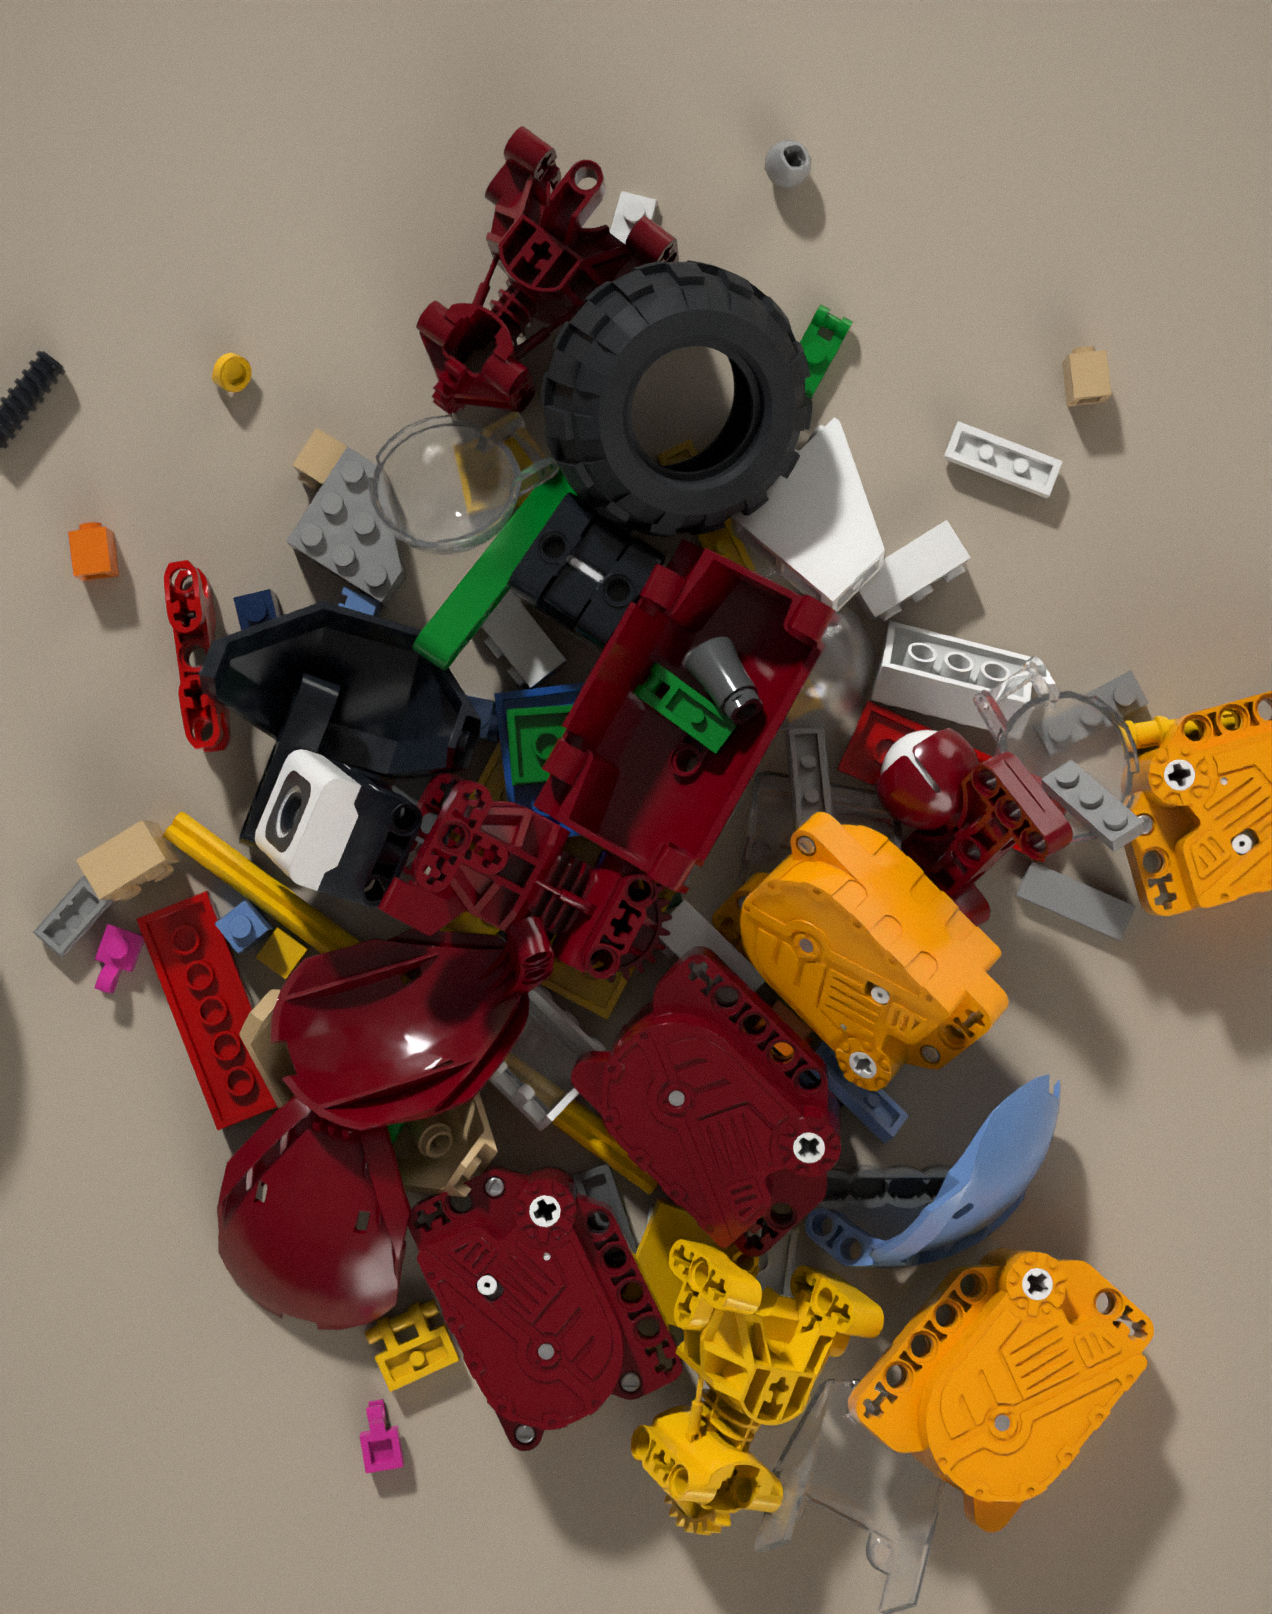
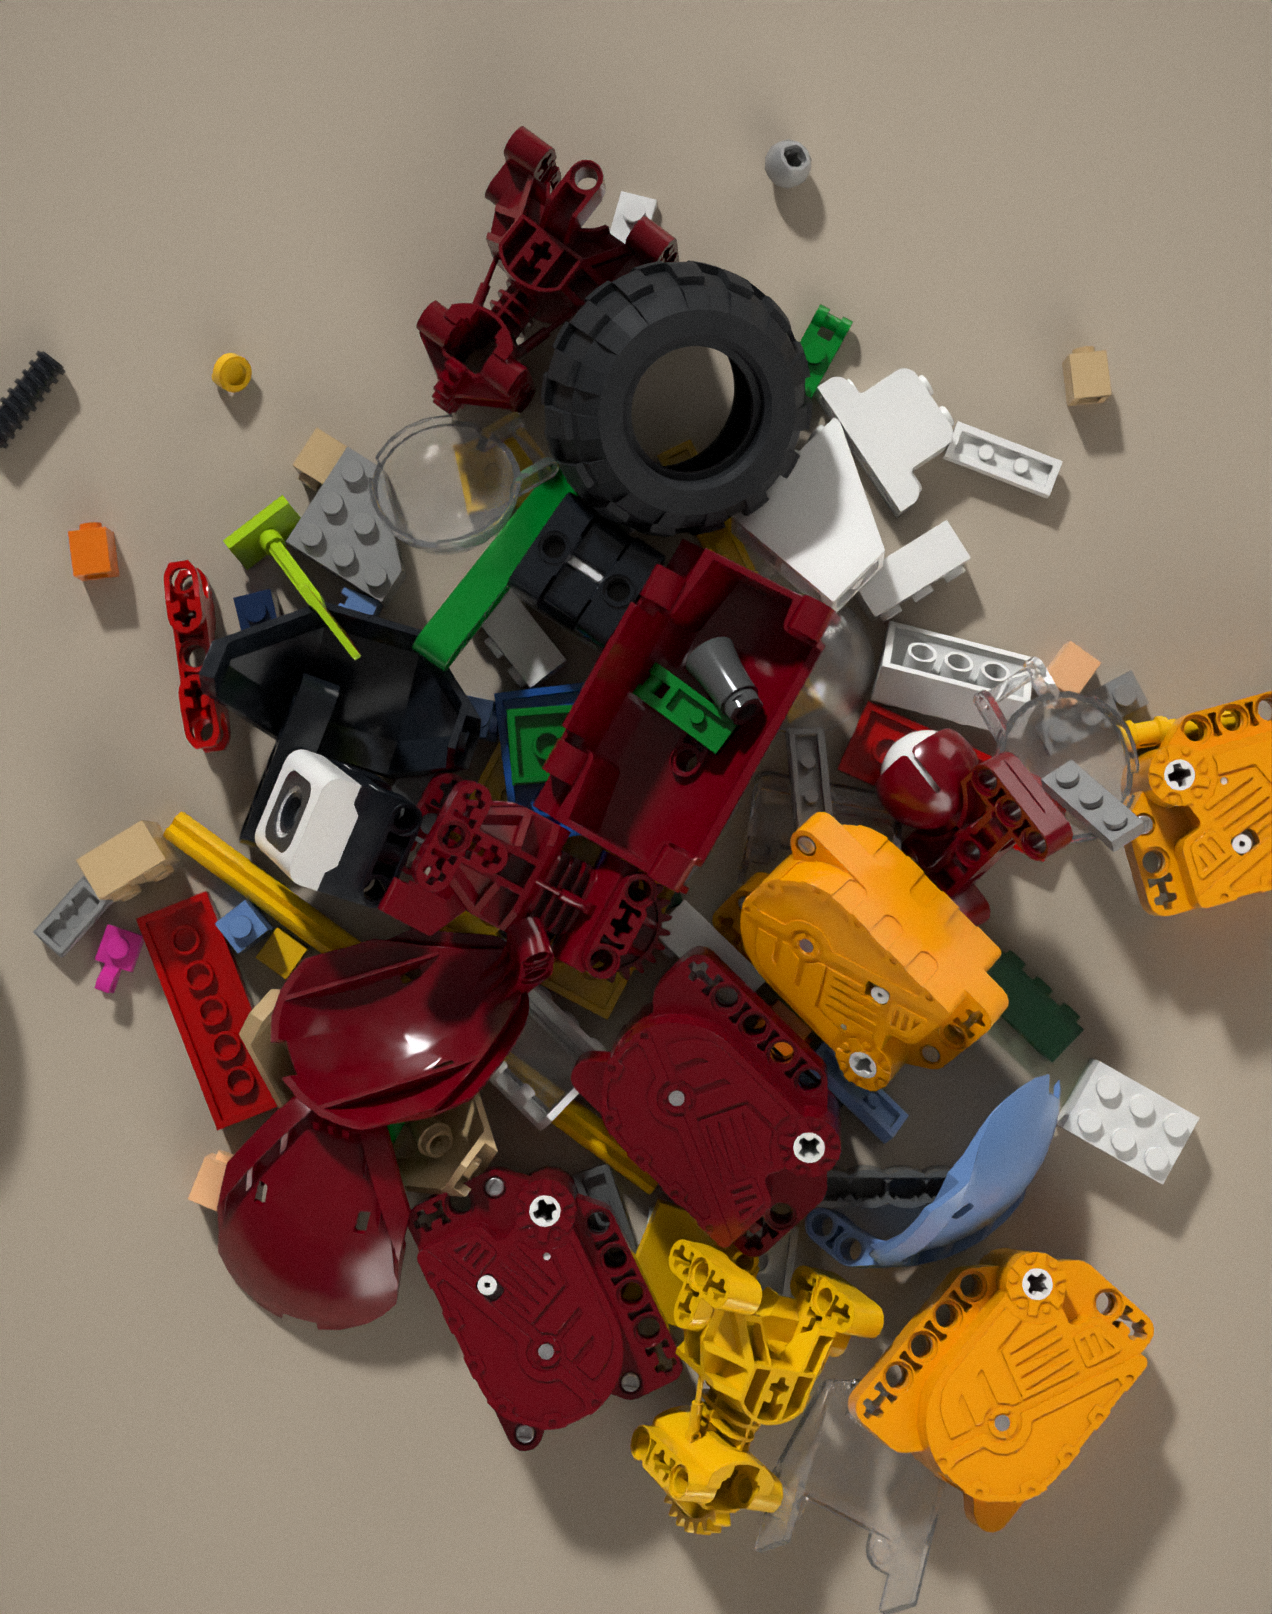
dark pink plate [359,1399,405,1474] -> none
yellow plate [365,1299,461,1392] -> none
light grey tile [1015,861,1136,941] -> none
none -> light nougat brick [188,1150,234,1211]
none -> lime piece [223,495,361,661]
none -> white brick [814,368,954,518]
none -> clear green brick [987,949,1084,1062]
none -> light nougat brick [1038,641,1101,703]
none -> white brick [1056,1058,1200,1185]

